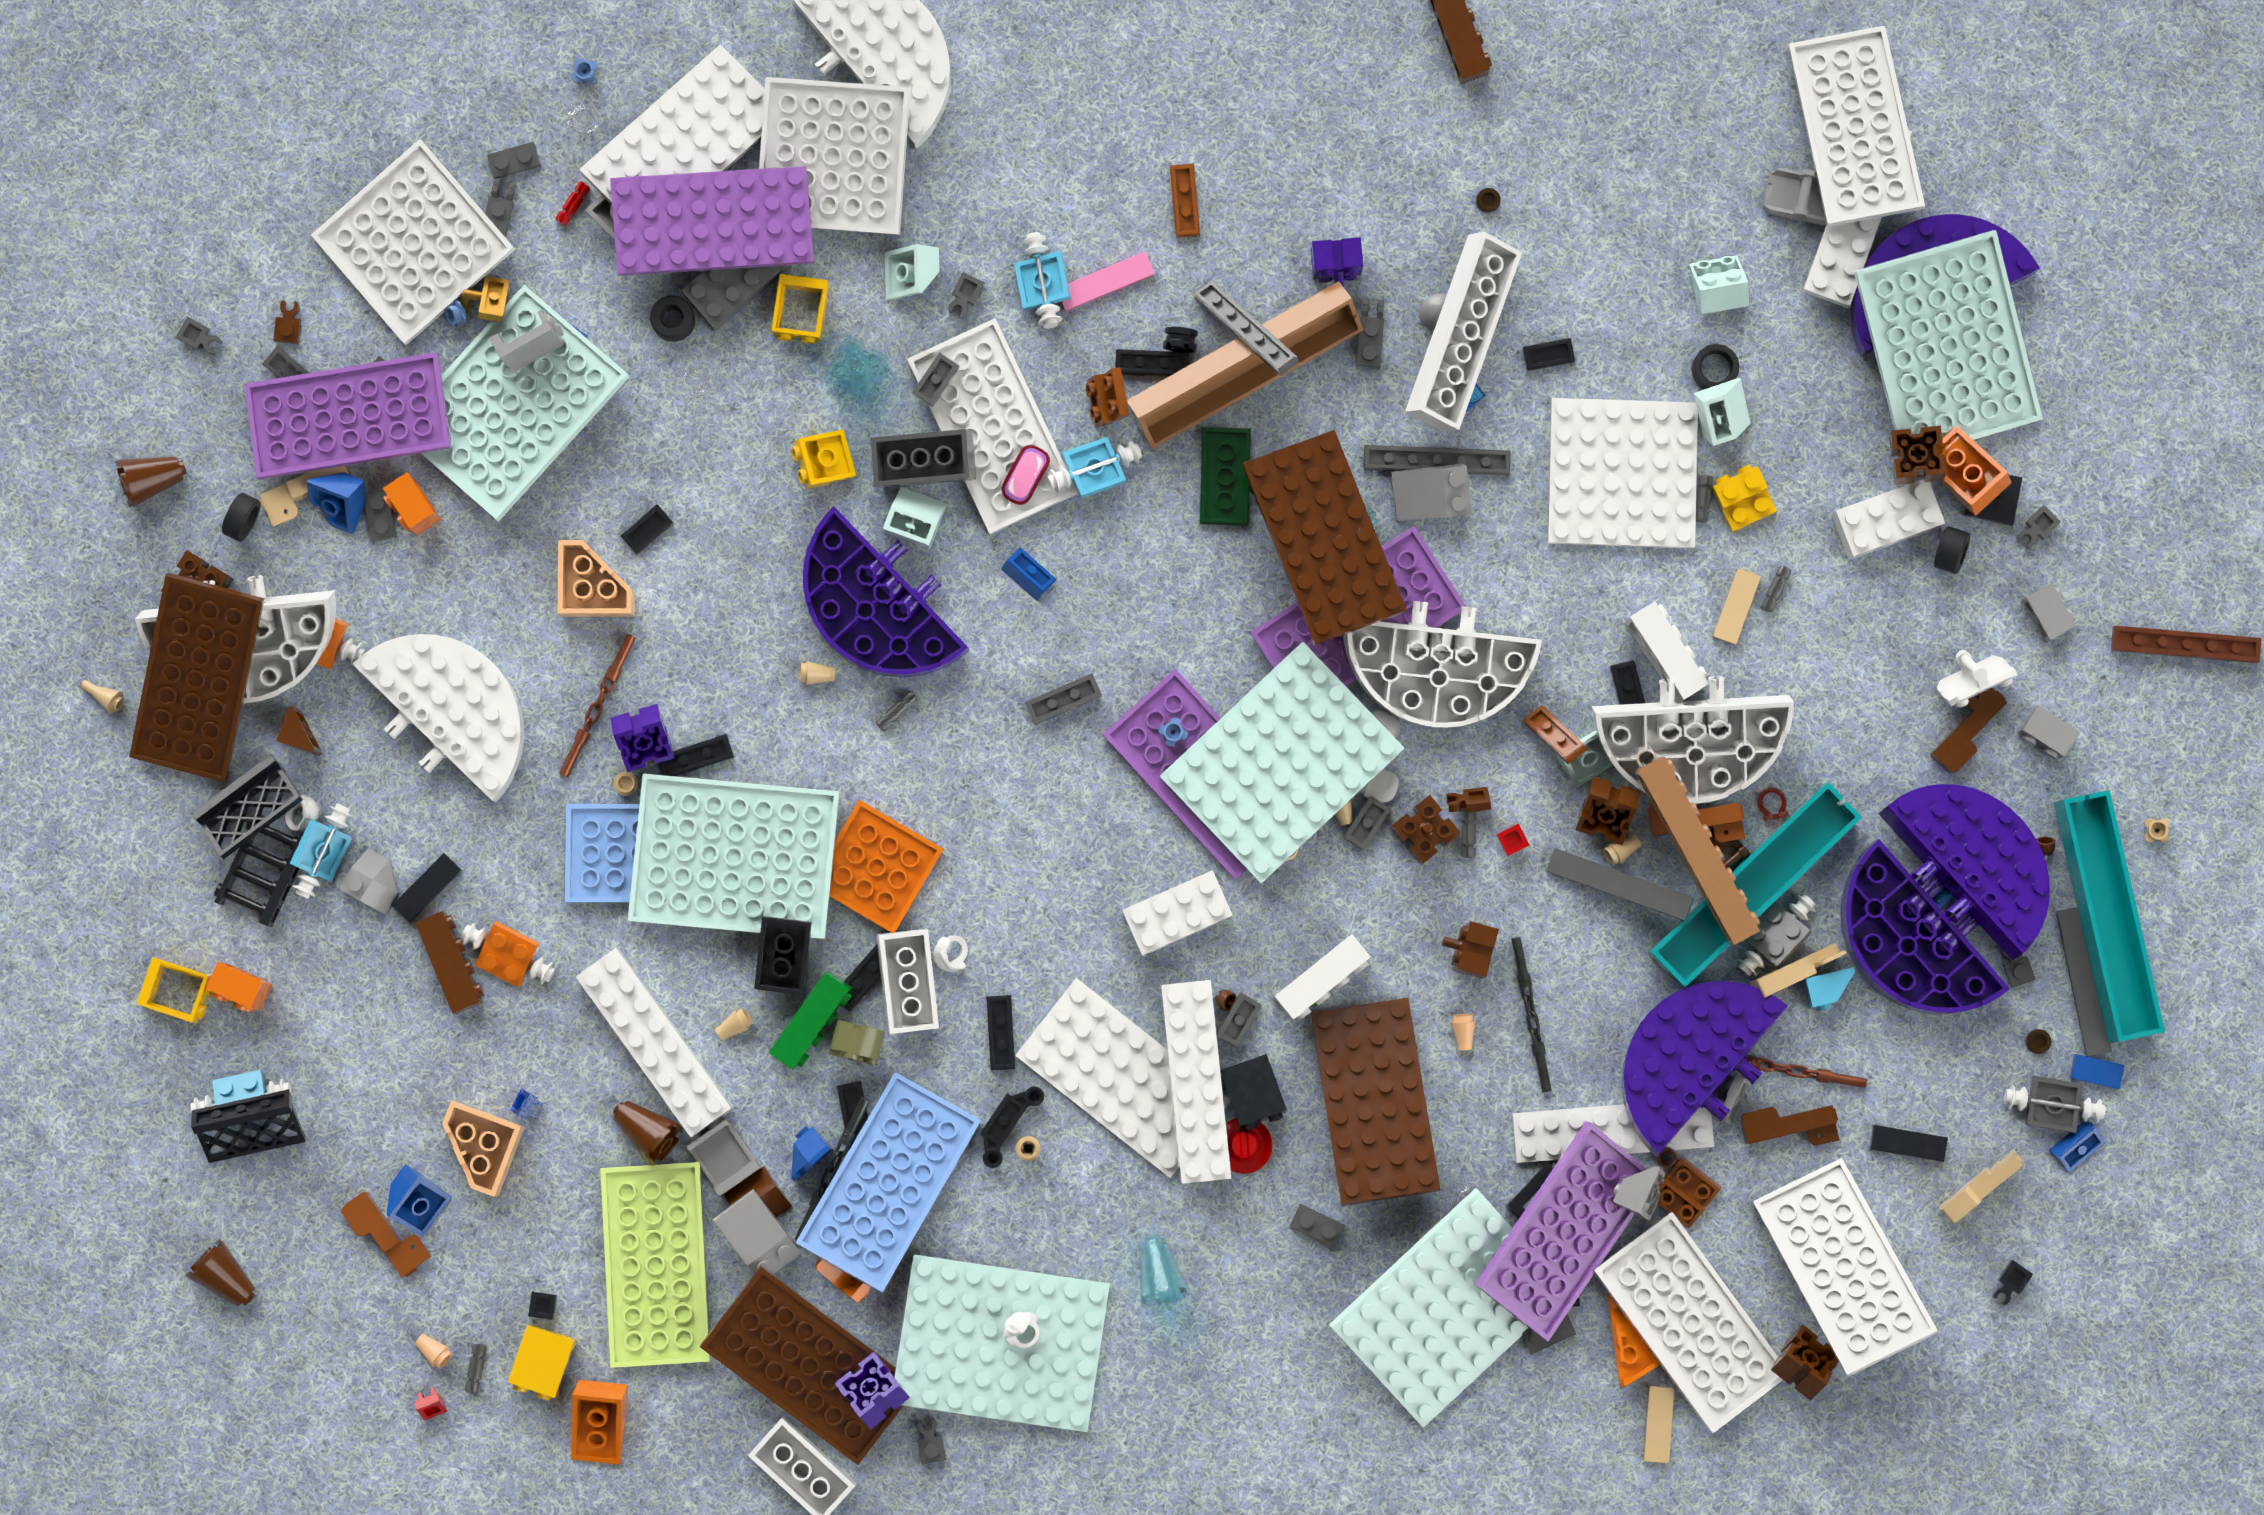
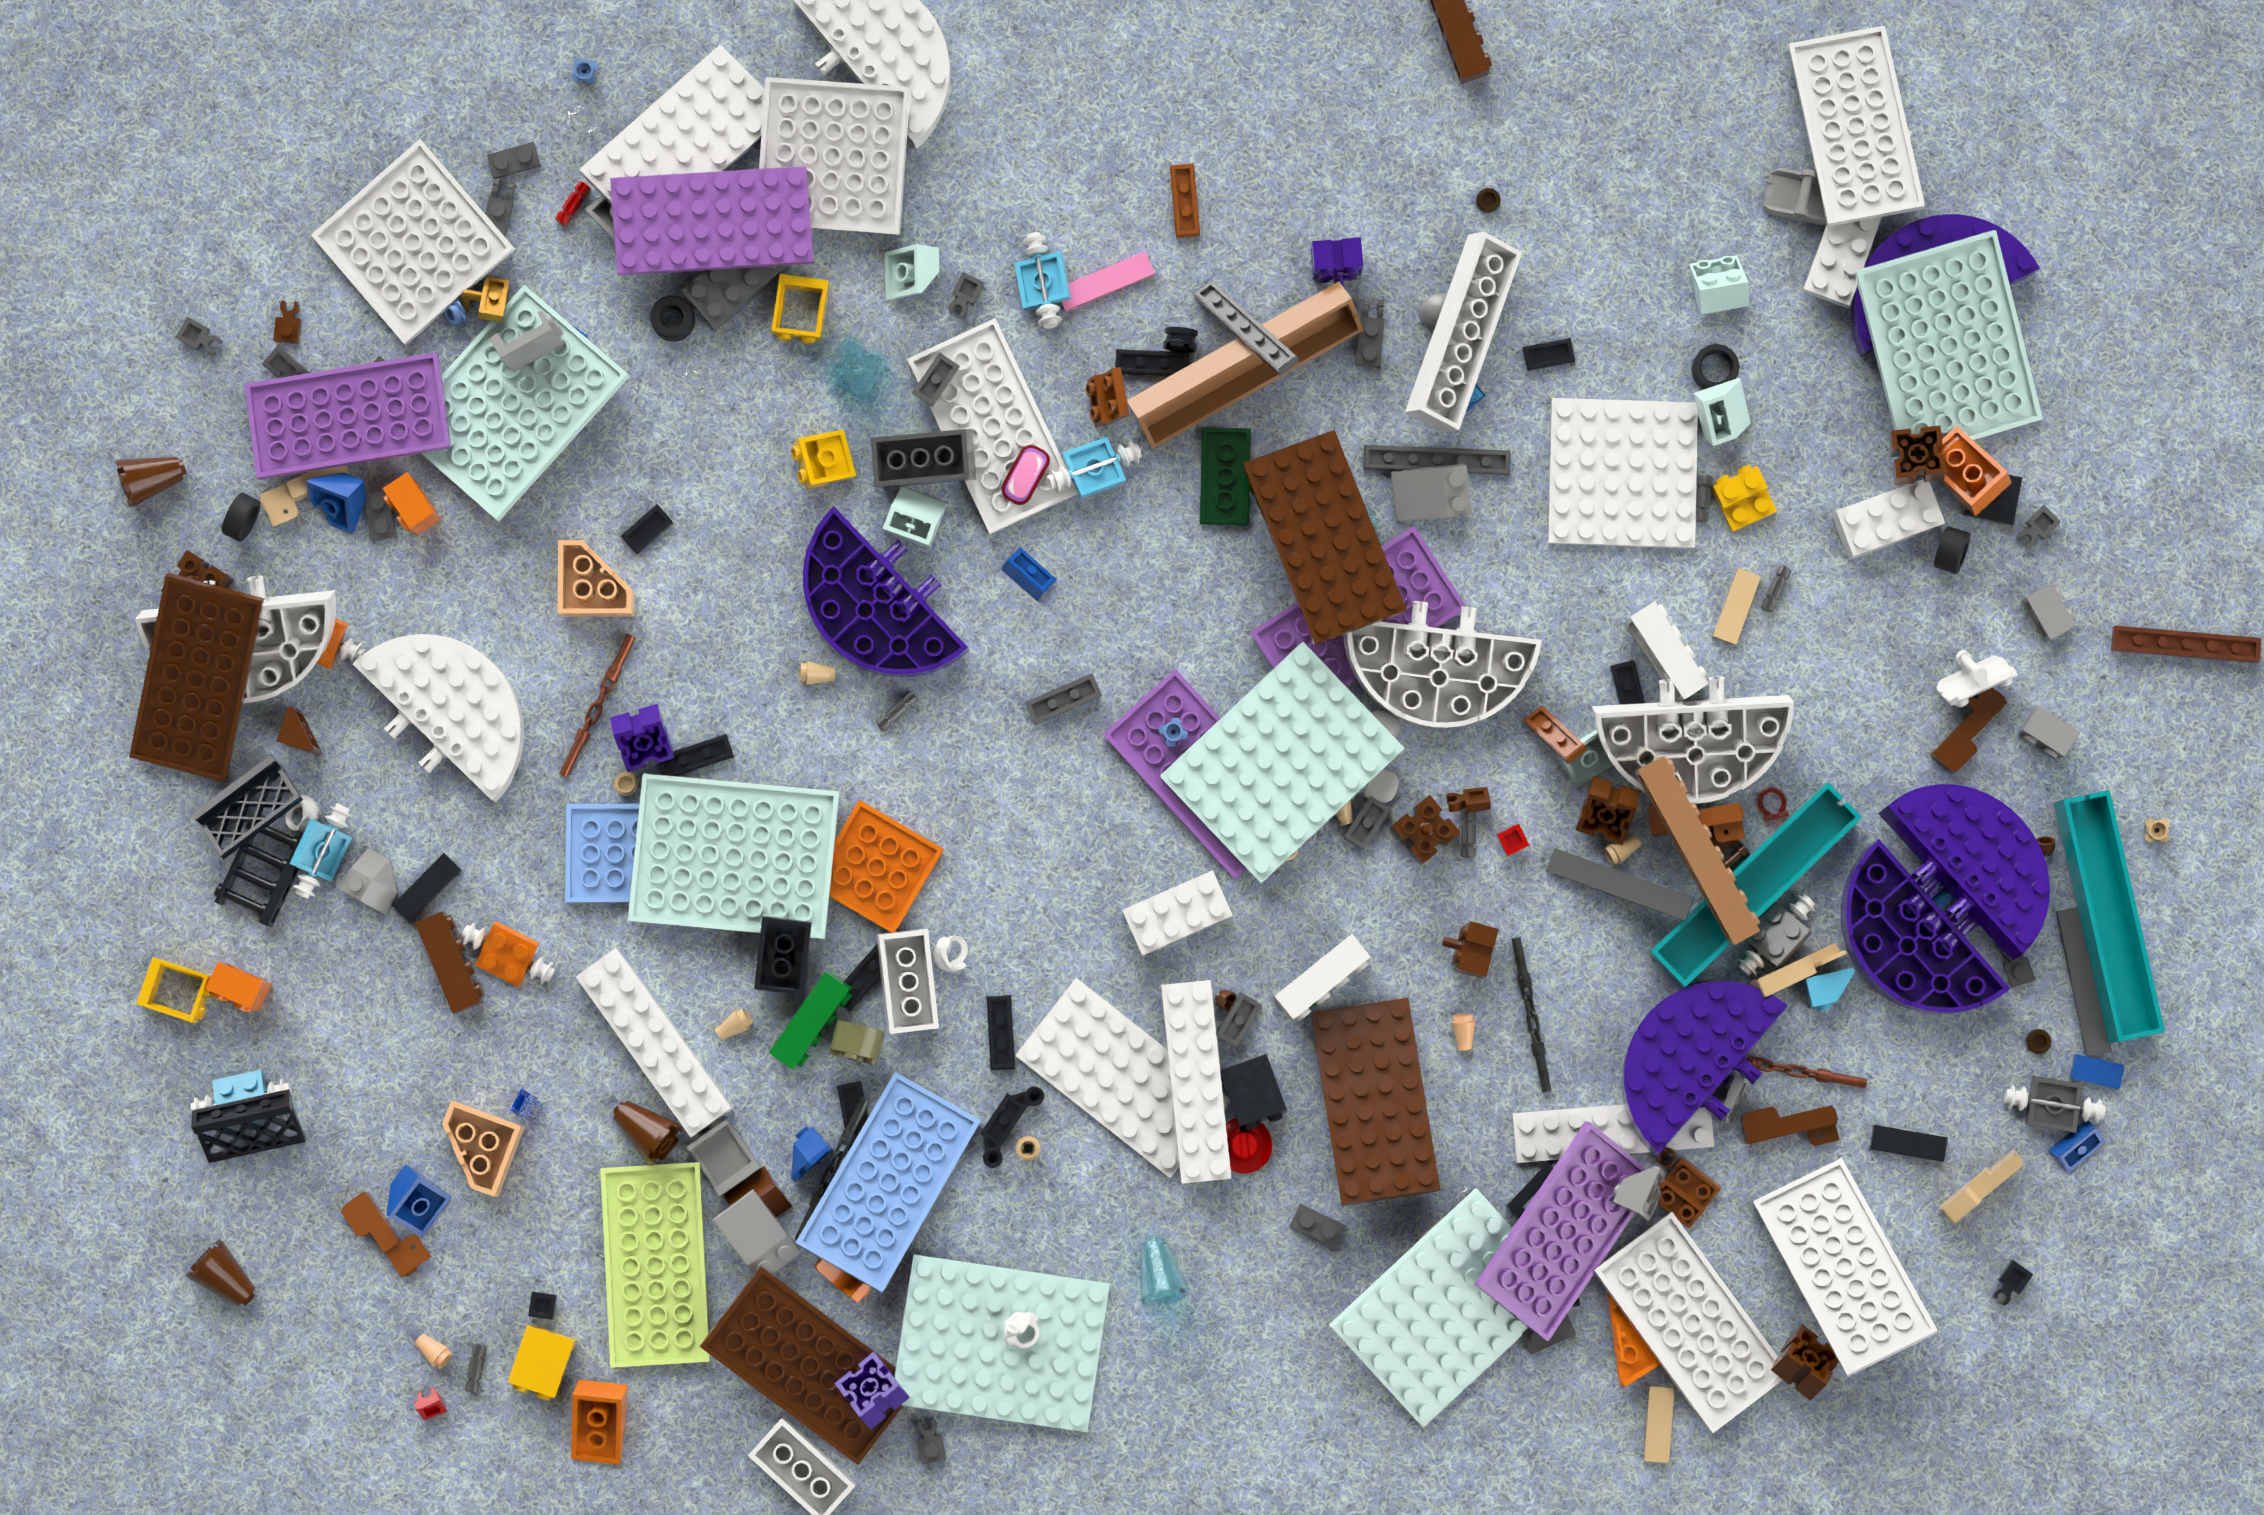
tan cone [80,680,124,713] -> none

